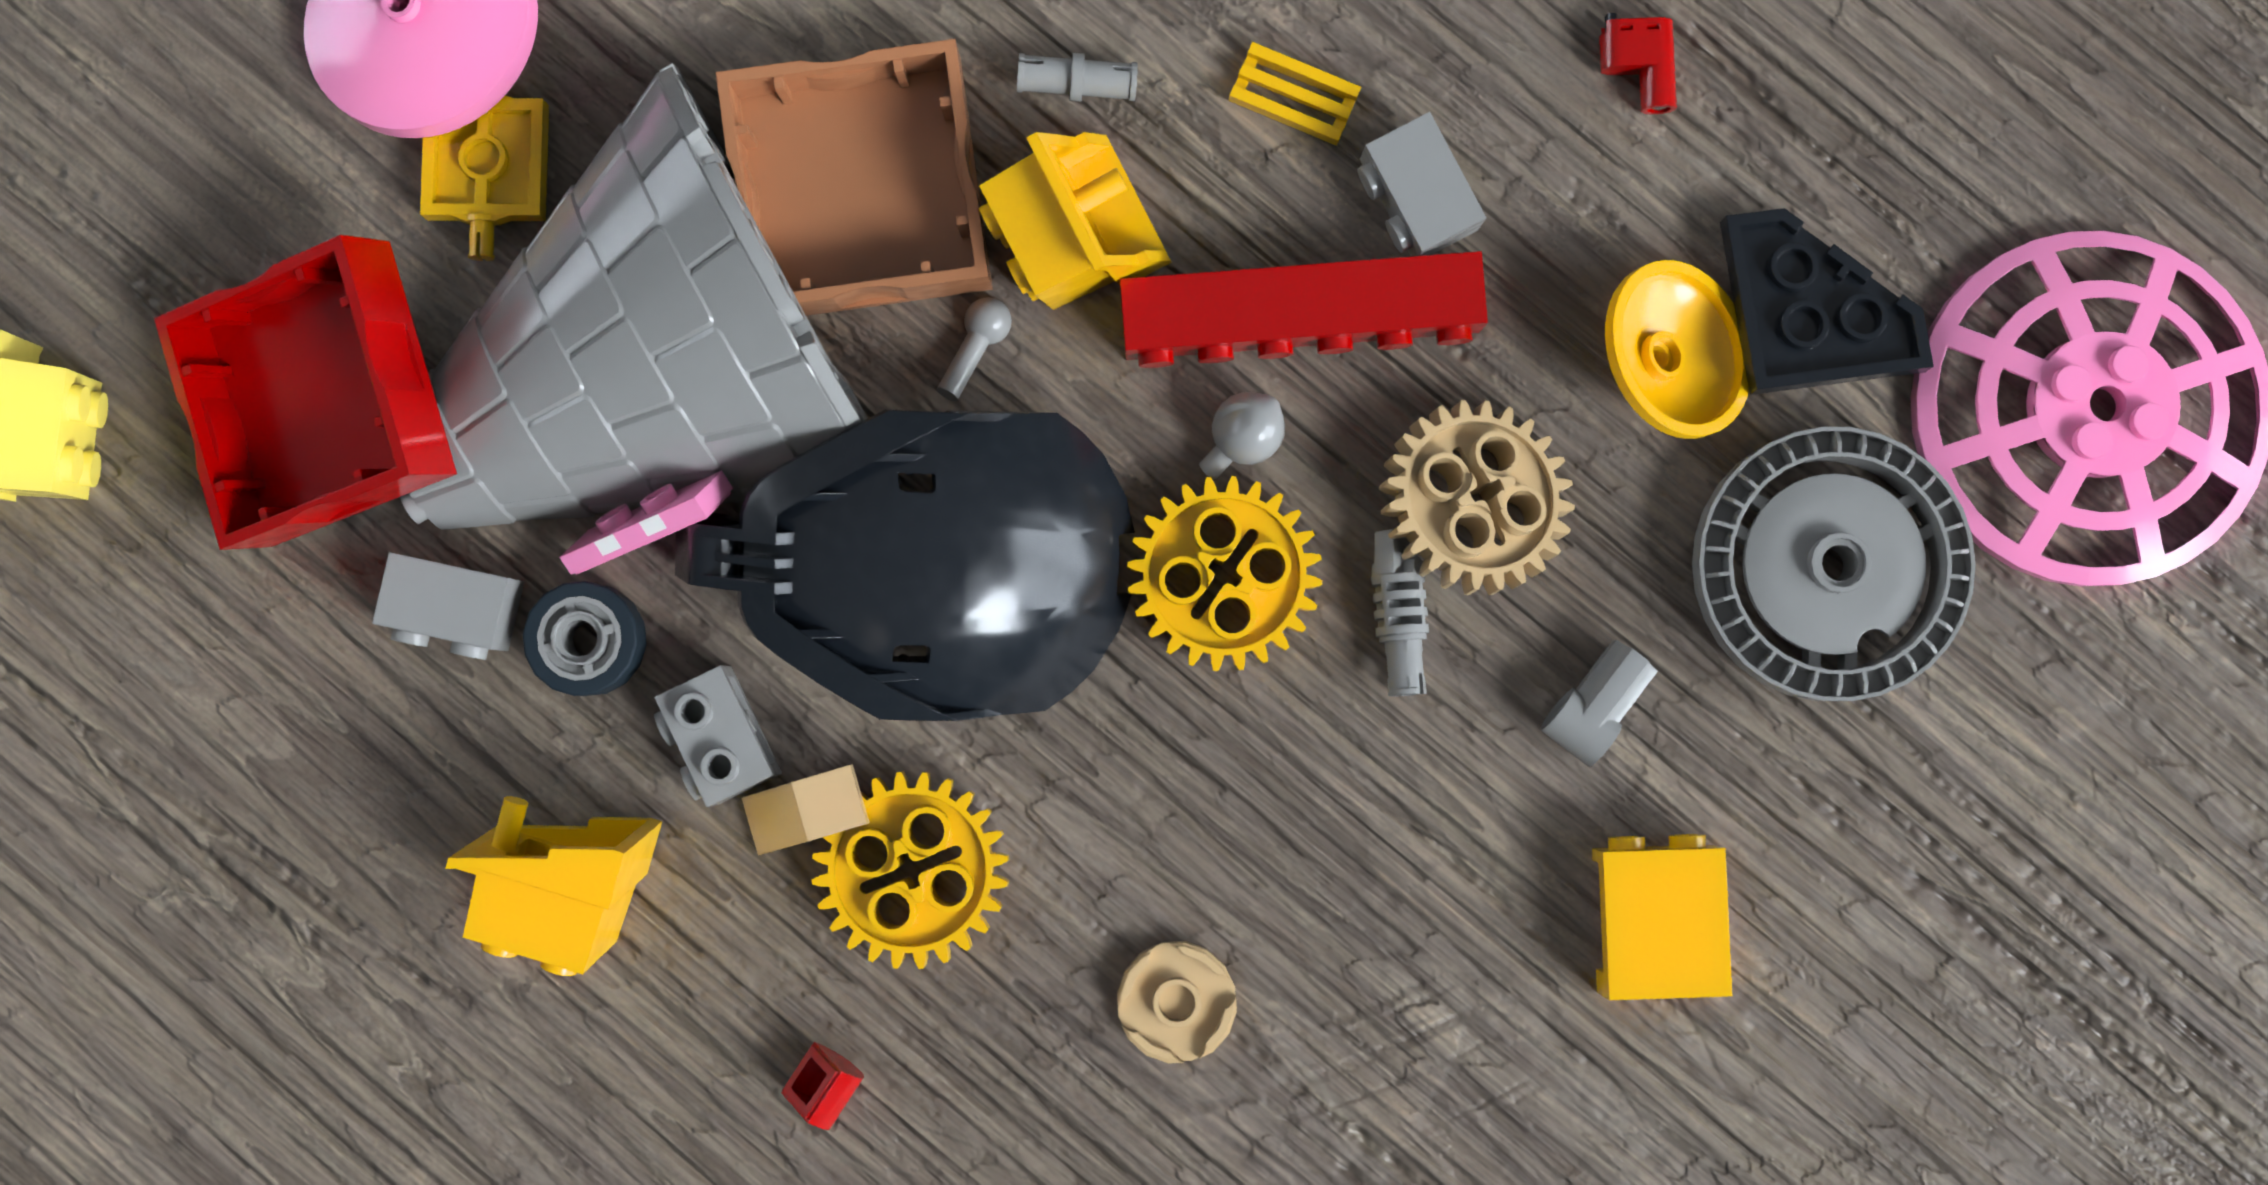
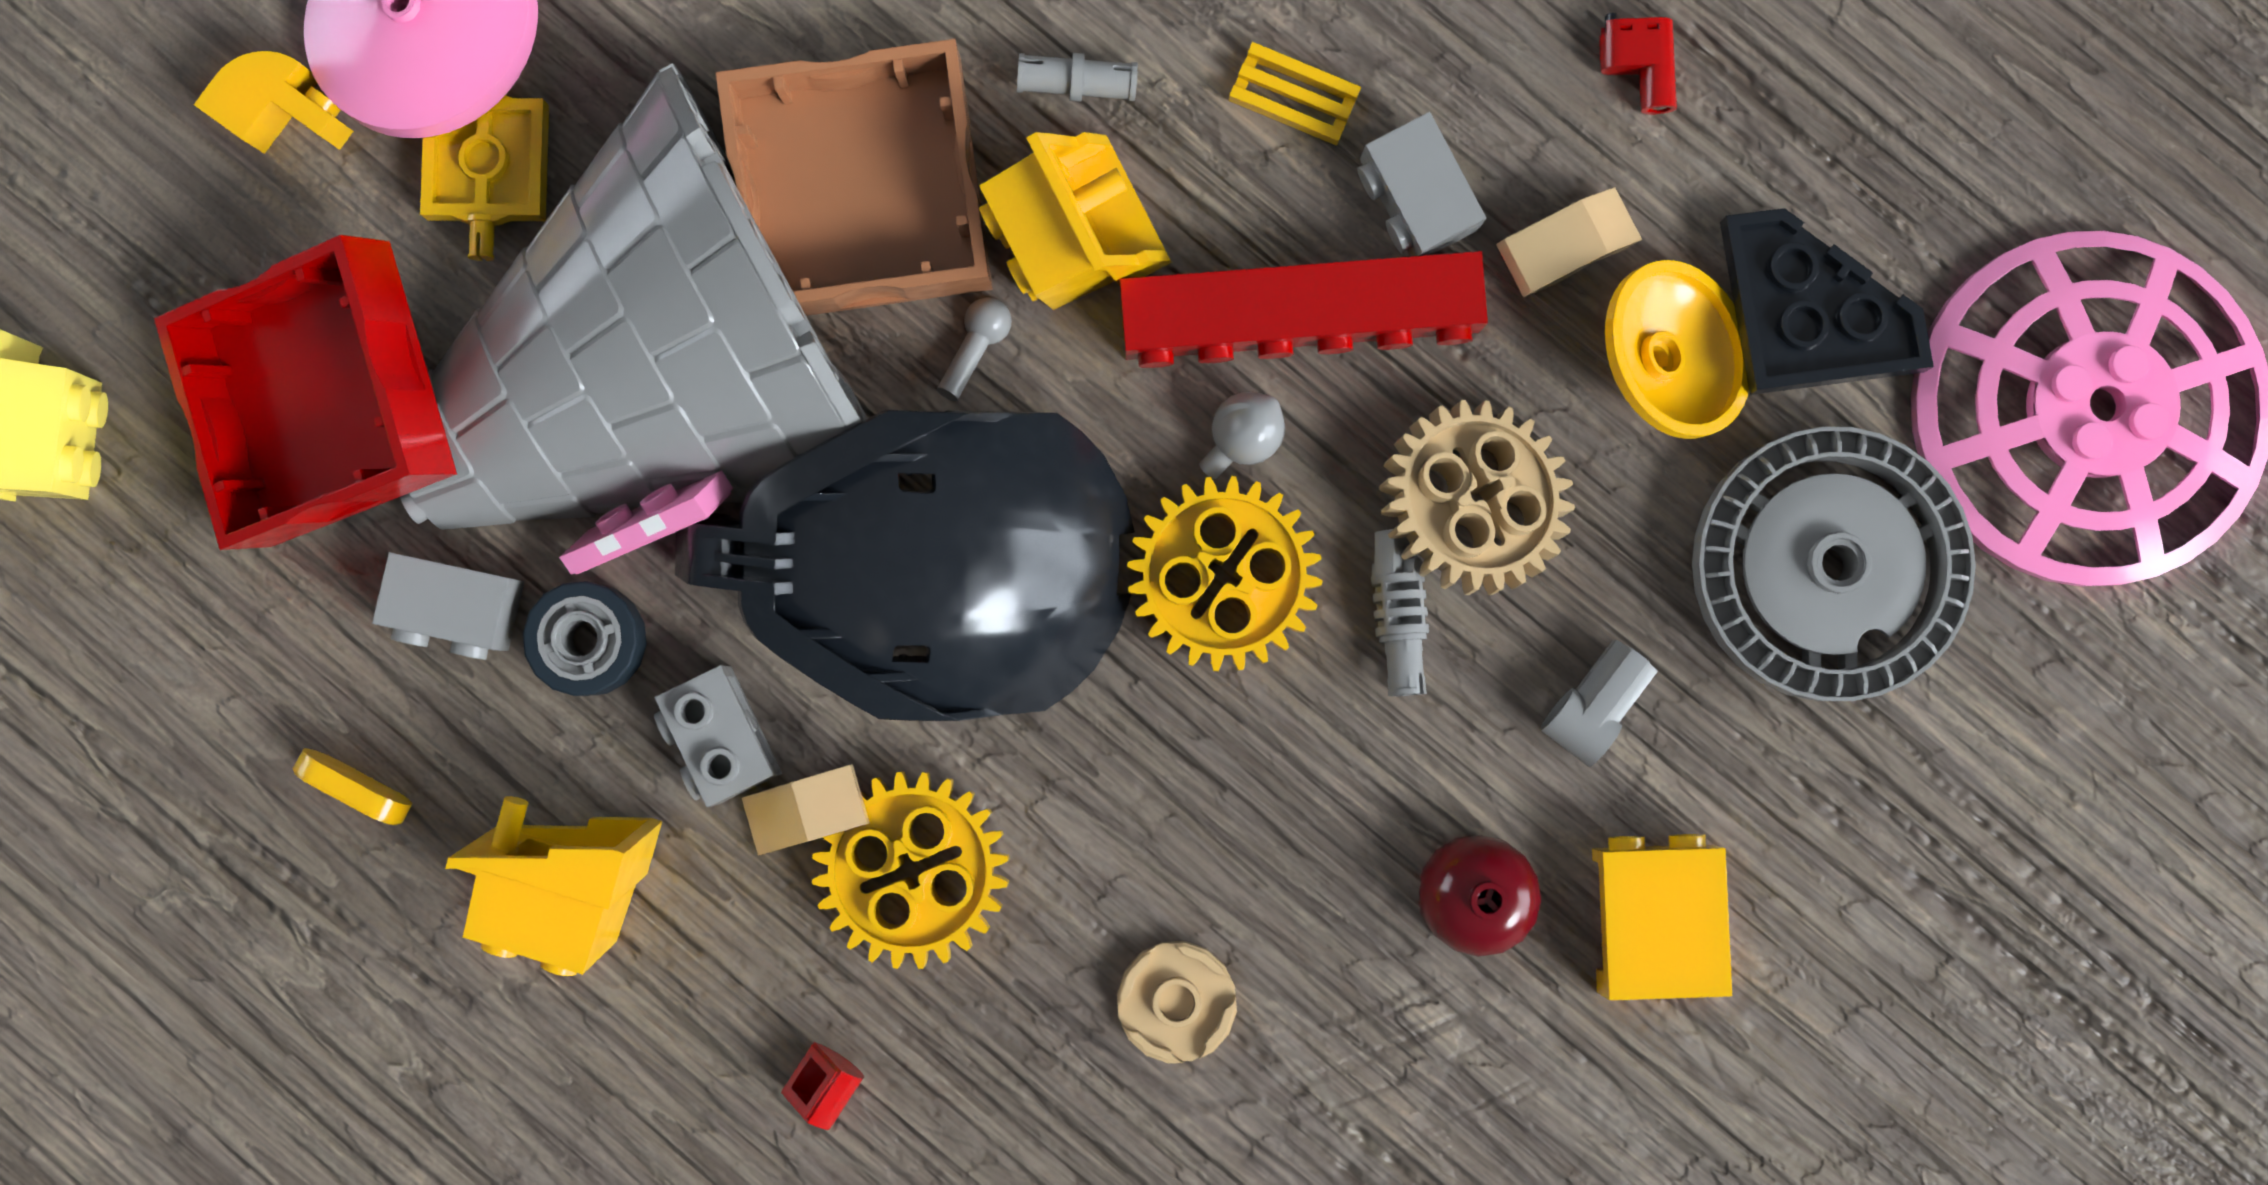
none -> yellow brick [193,51,354,154]
none -> yellow tile [292,748,412,825]
none -> dark red cylinder [1419,835,1541,957]
none -> tan slope [1496,187,1642,297]

